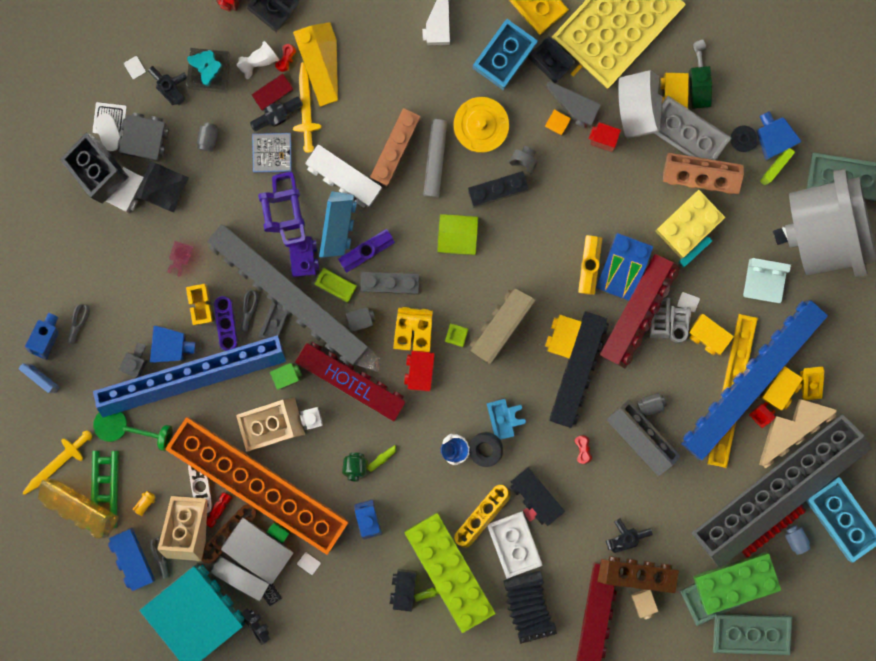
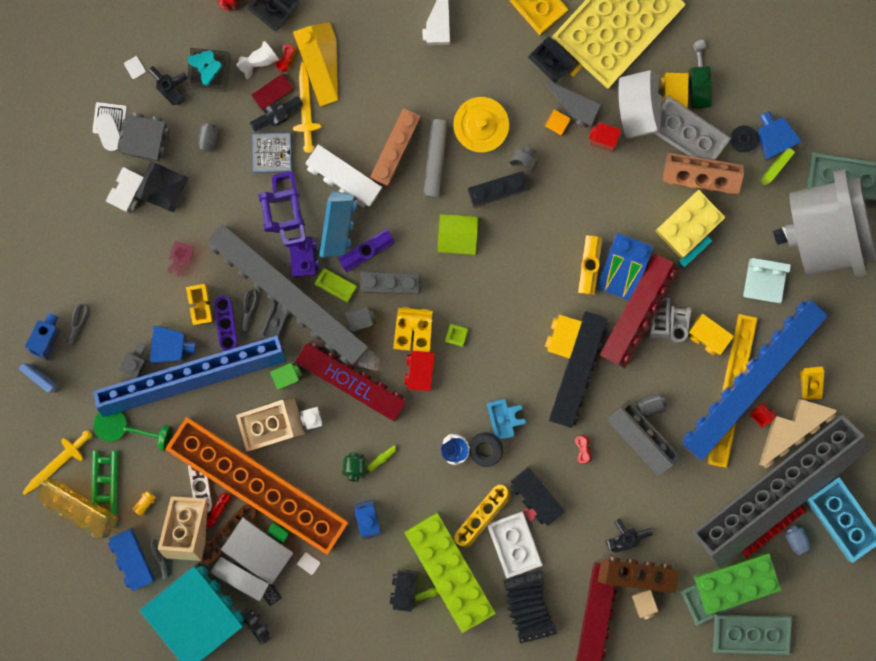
black brick [60,132,129,204] -> none
dark tan slope [469,288,535,364] -> none
dark azure brick [473,19,538,91] -> none
white sticker [677,292,700,312] -> none
yellow brick [760,366,803,411] -> none

